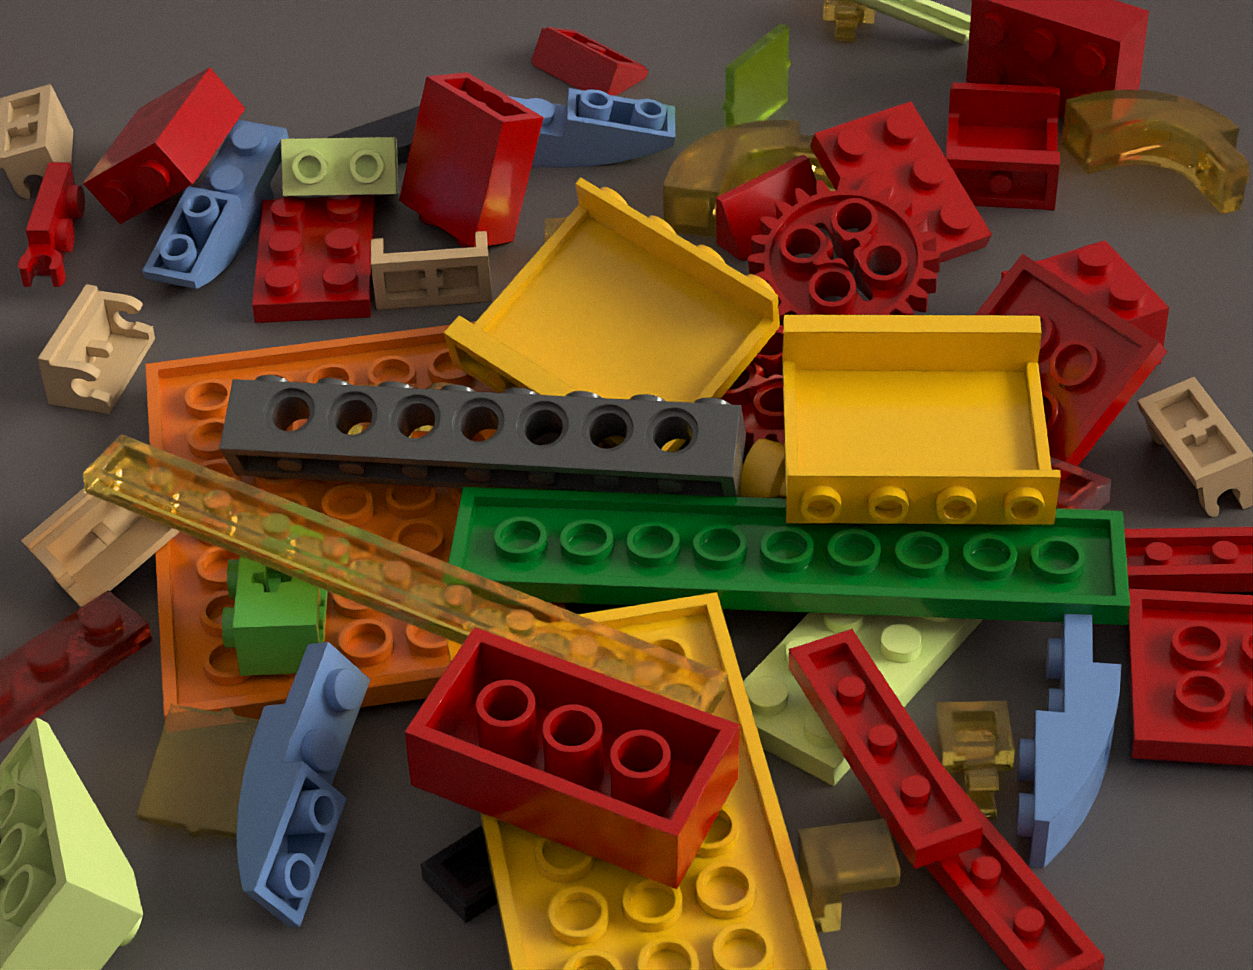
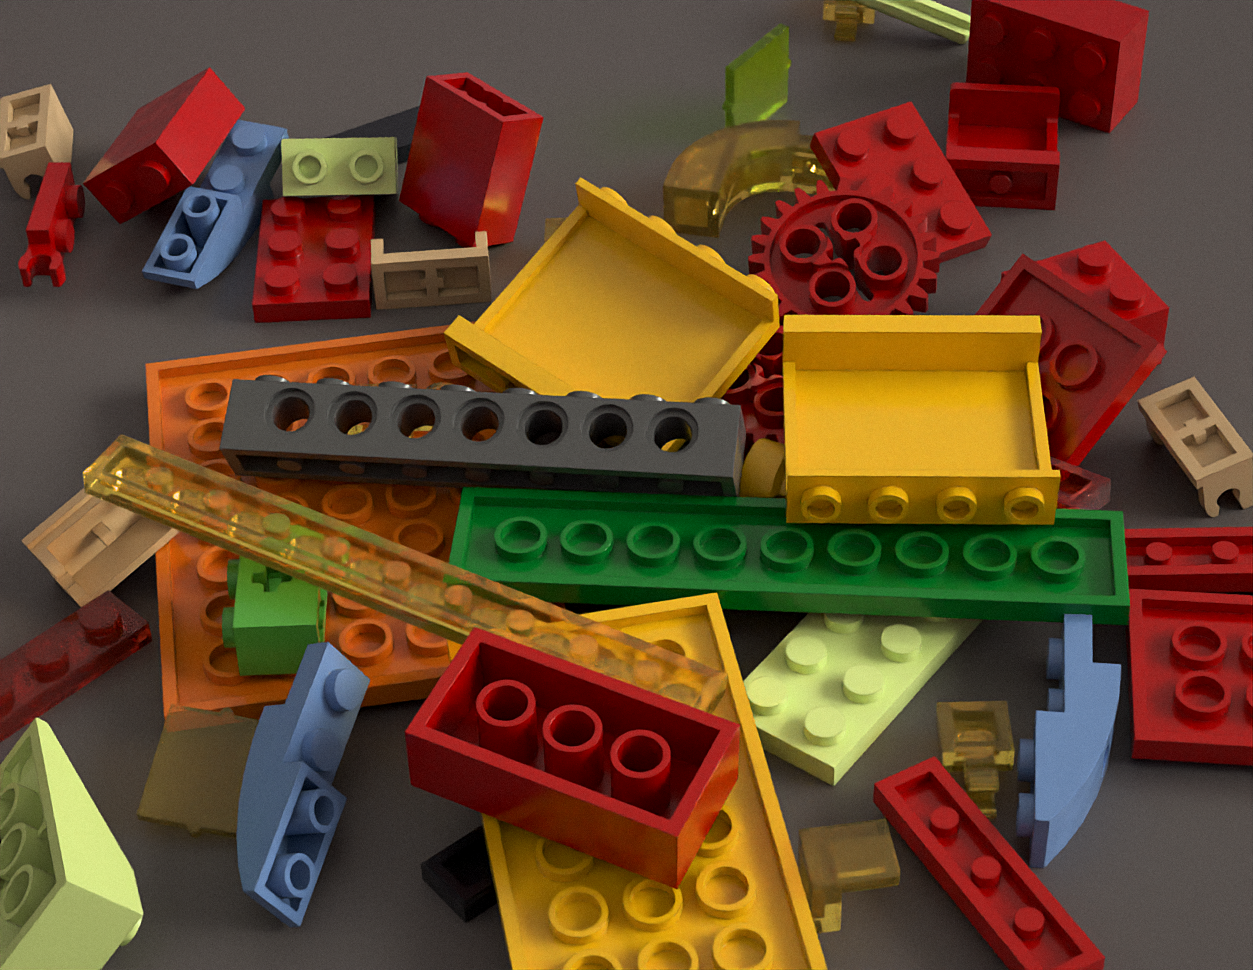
tan hinge [38,284,155,414] -> none
medium blue slope [509,88,675,167] -> none
red slope [531,27,649,96] -> none
red slope [716,154,817,261] -> none
red plate [788,629,983,869] -> none
clear yellow arch [1062,89,1250,215] -> none

